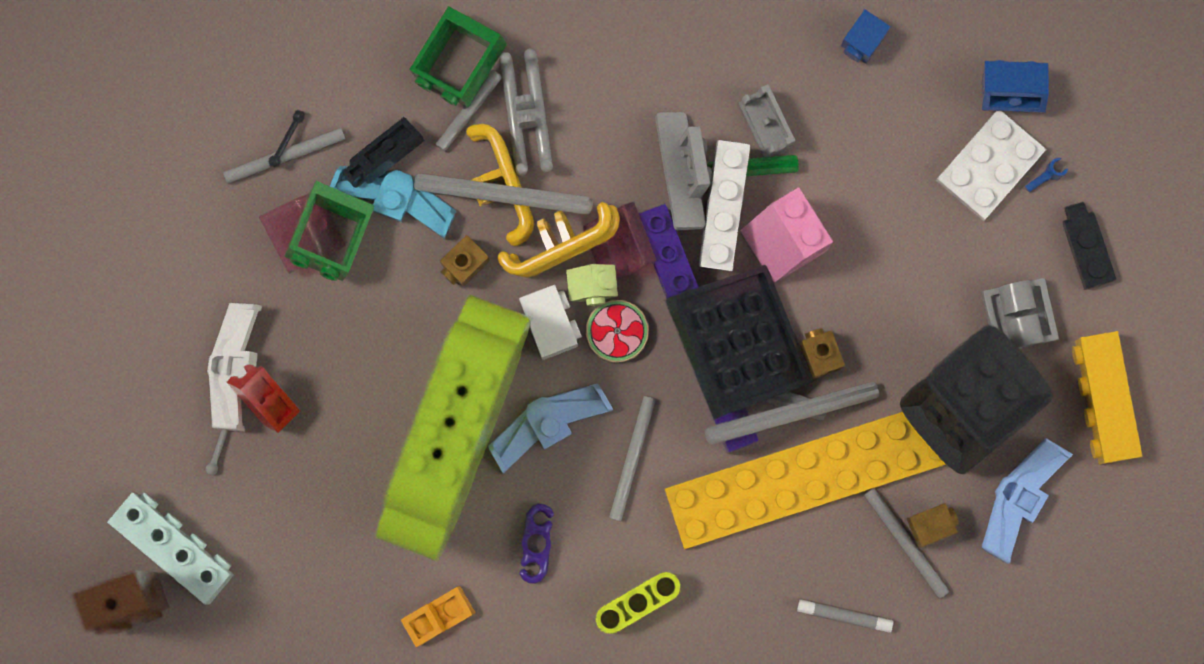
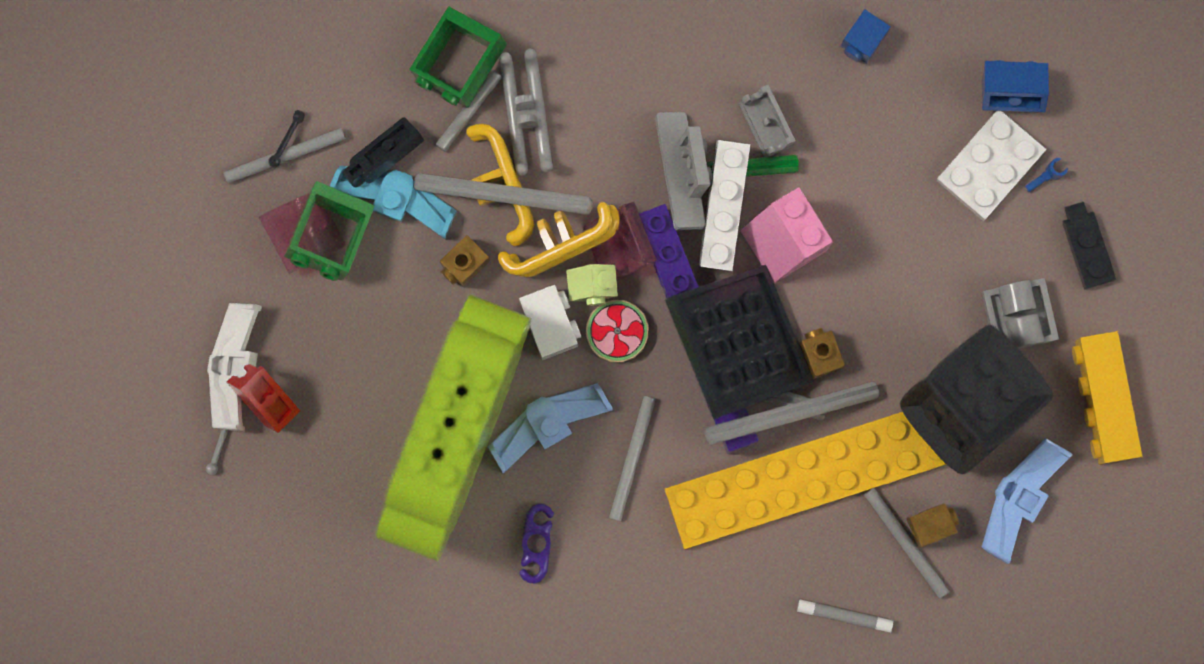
reddish brown brick [72,571,170,636] -> none
light aqua brick [108,492,234,605] -> none
light orange slope [401,586,476,647] -> none
neon yellow beam [596,572,680,634] -> none

